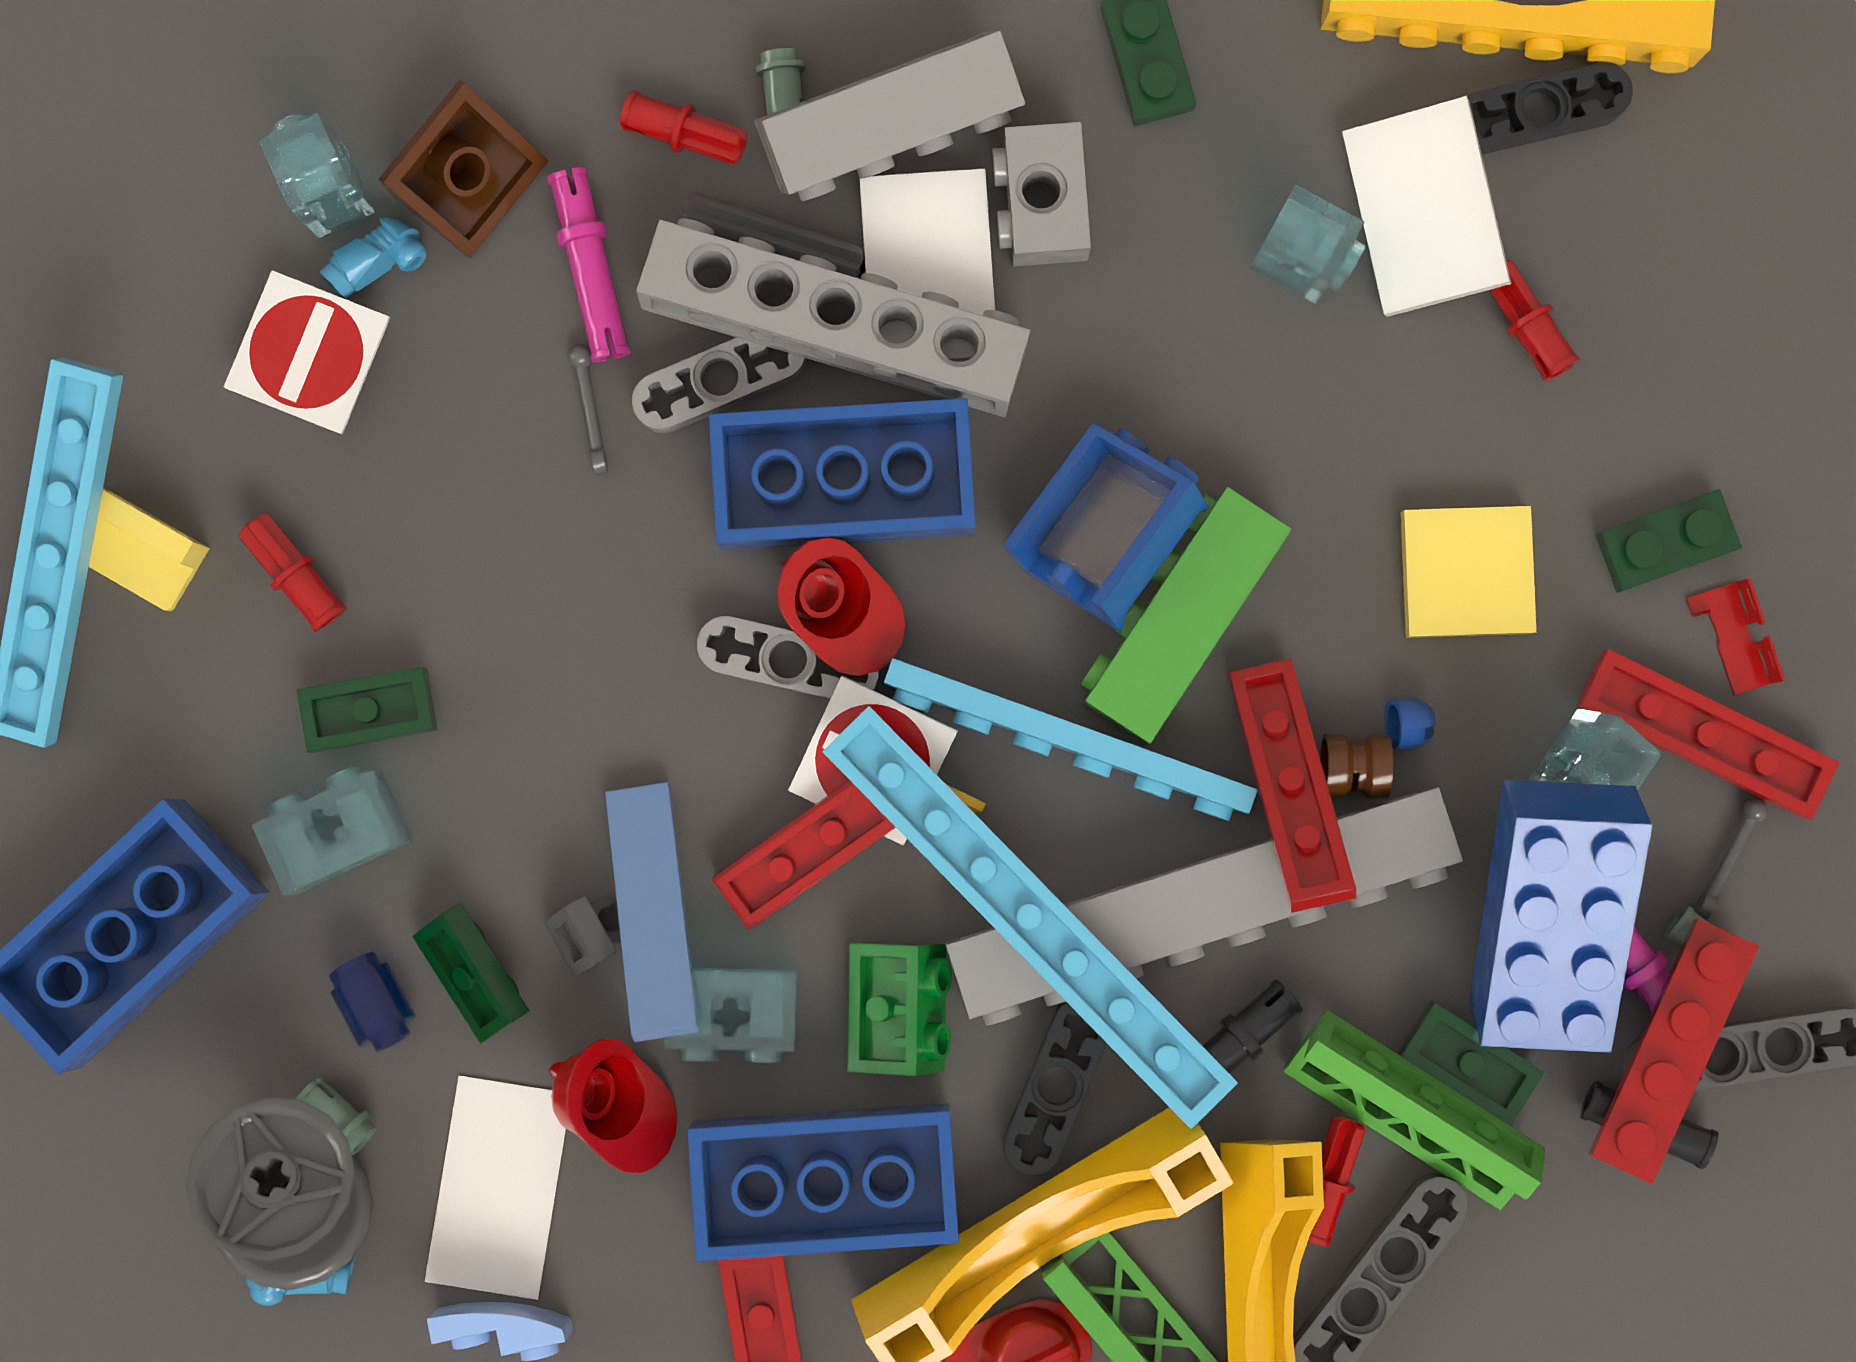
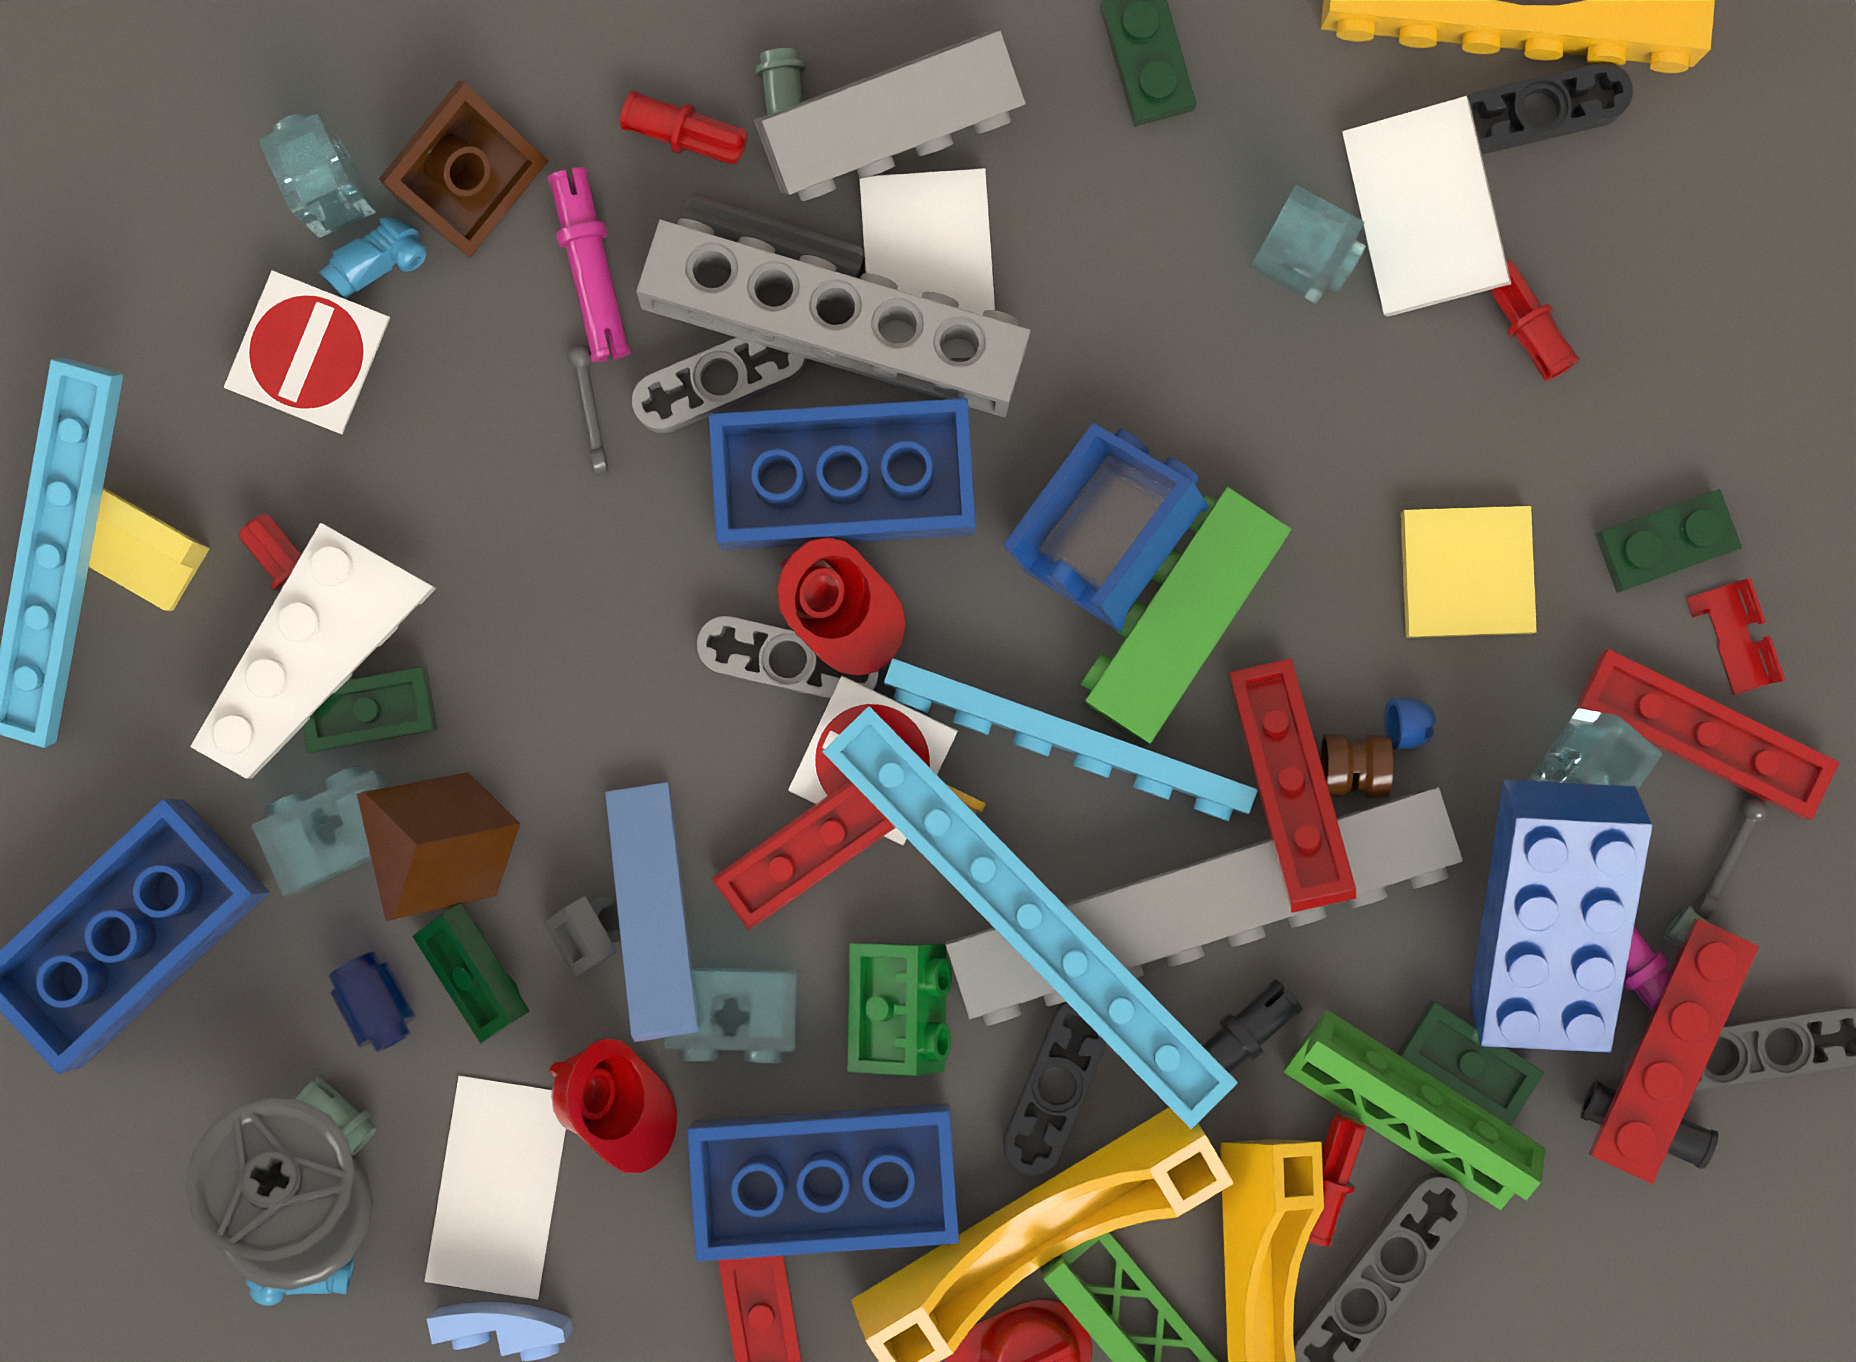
light grey brick [992,122,1091,267] -> none
none -> white wing [190,523,436,779]
none -> reddish brown slope [357,772,520,921]

